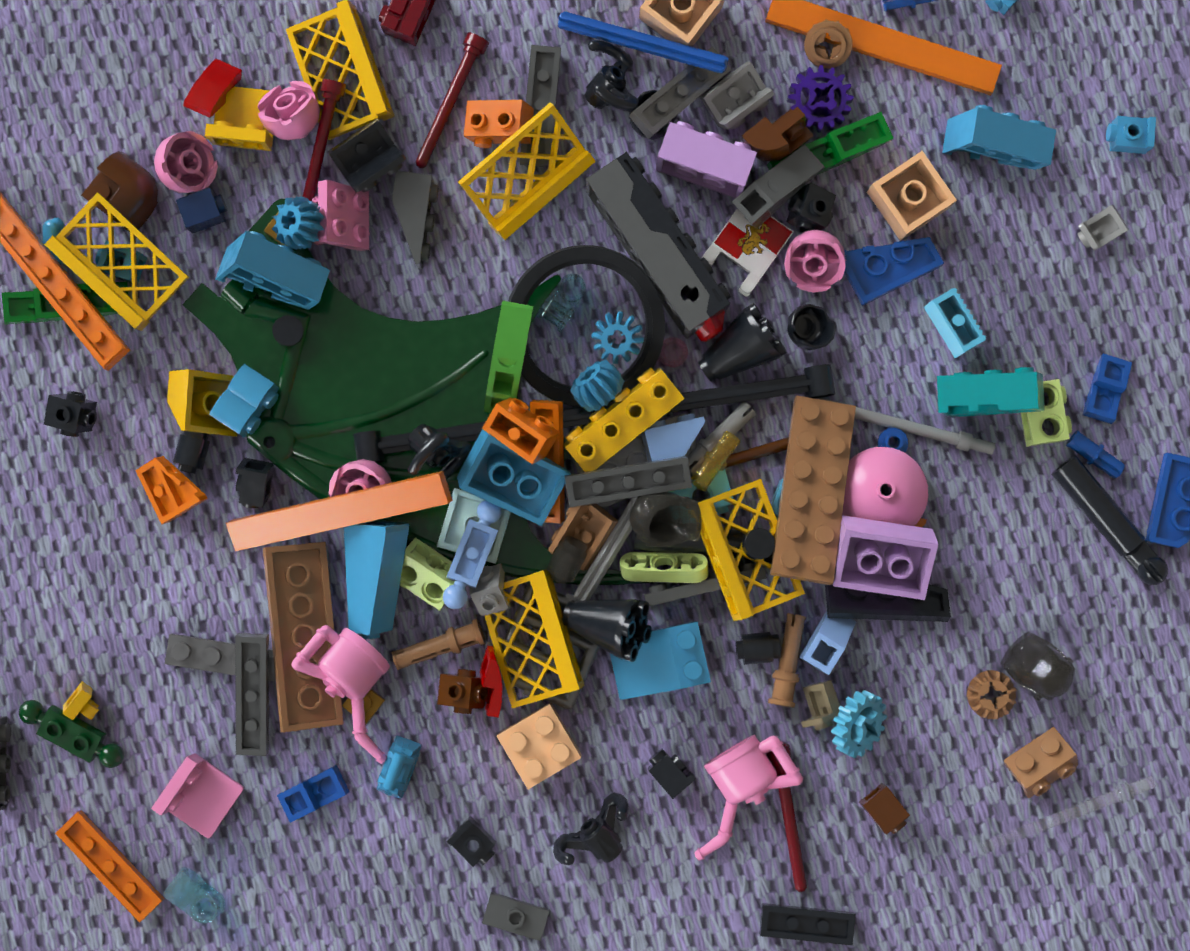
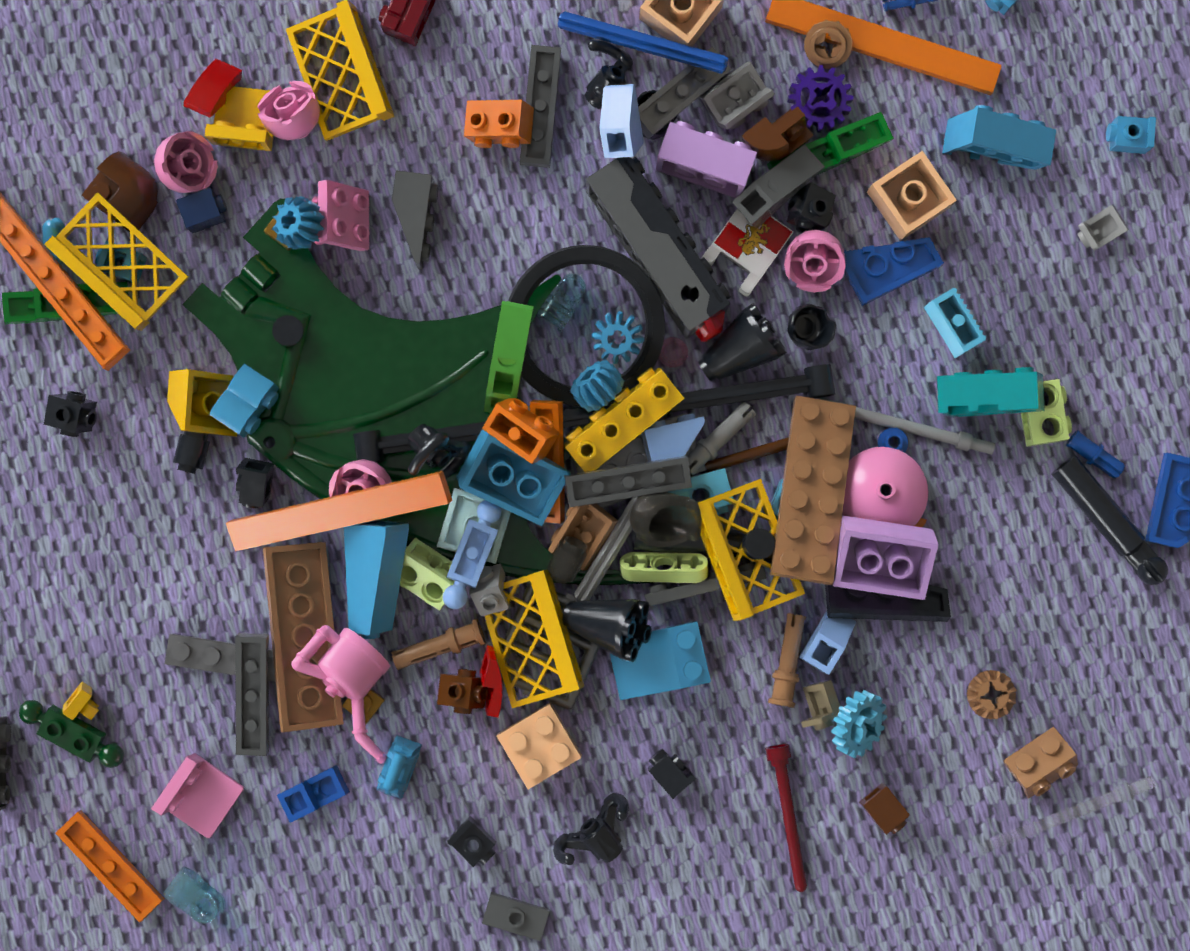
orange wing [135,456,208,525] -> none
dark azure wedge [215,230,330,310] -> none
dark red piece [302,79,346,201] -> none
black bracket [327,118,406,192] -> none
dark red piece [415,32,489,168] -> none
yellow fence [458,103,596,240] -> none
clear yellow pin [691,431,740,491] -> none
bright pink piece [694,735,803,861] -> none
black brick [735,632,781,665] -> none
black plate [759,903,856,946] -> none
clear smoke helmet [1000,631,1075,701] -> none
blue slope [1082,353,1132,424] -> none
none -> light blue slope [600,84,644,158]

